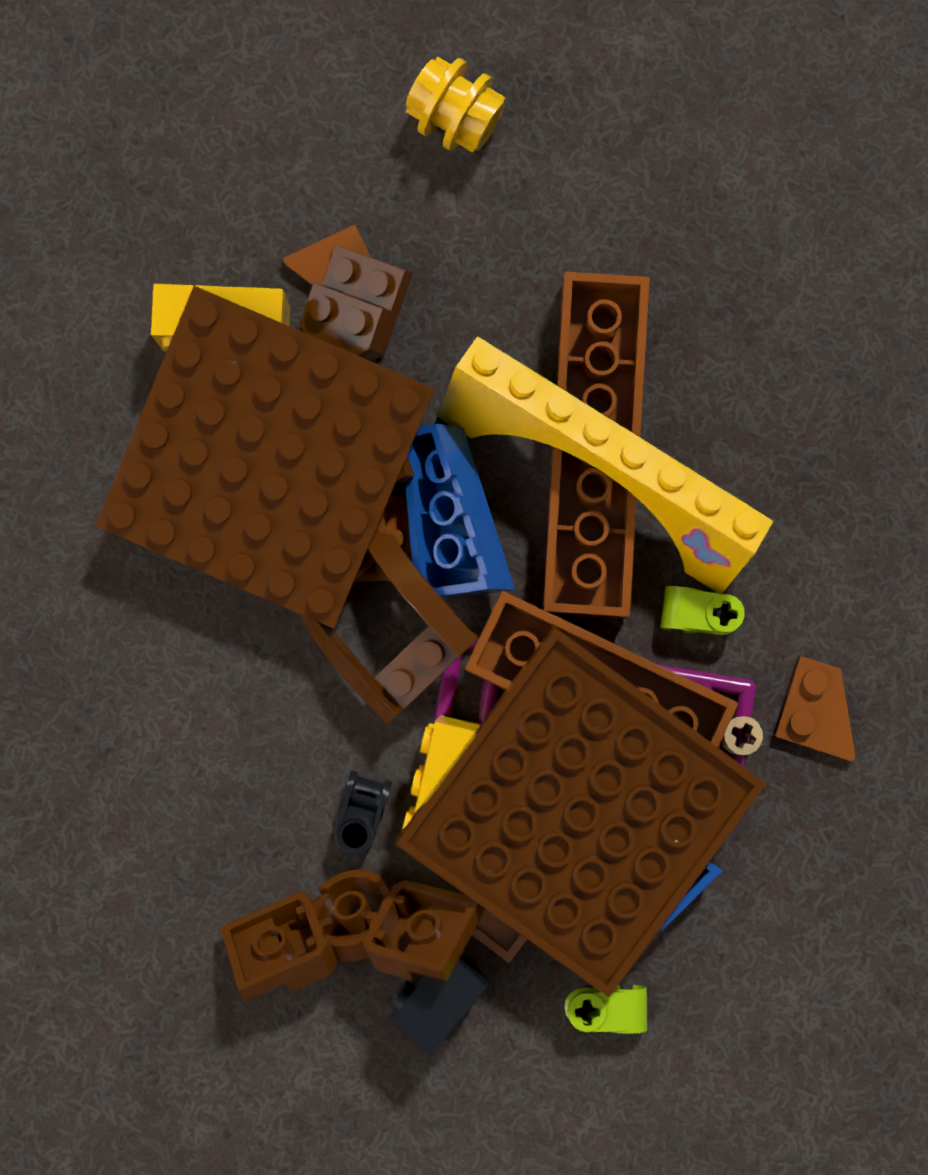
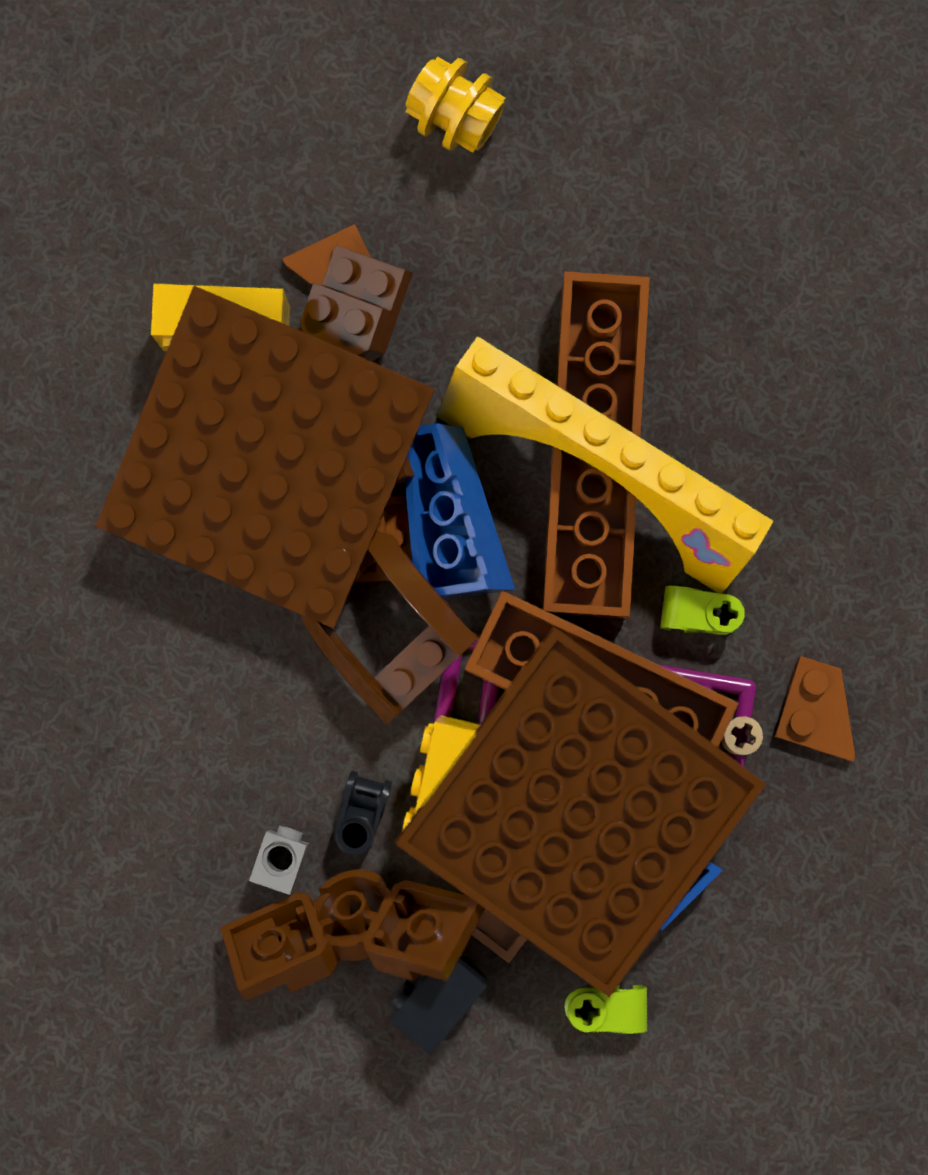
none -> light grey brick [249,825,310,895]

